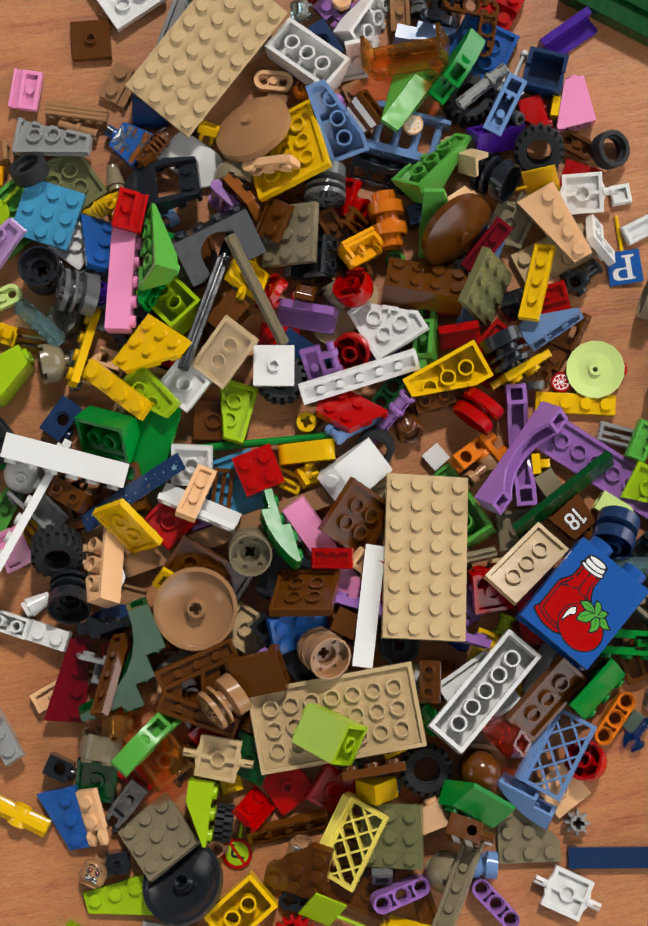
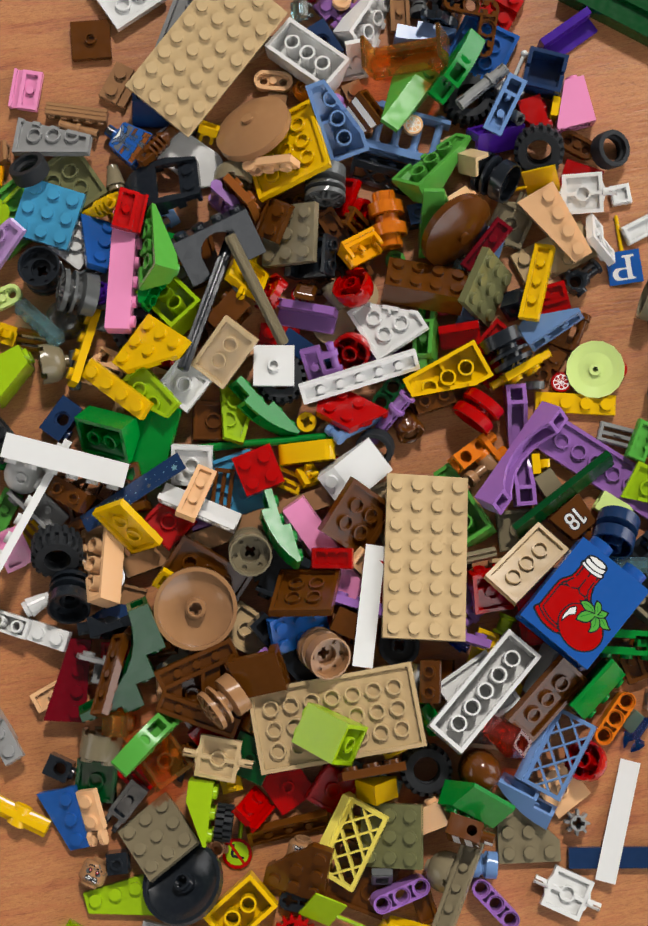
white tile [421,443,450,471] -> none
none -> green slope [228,376,300,437]
none -> white sticker [595,758,641,884]

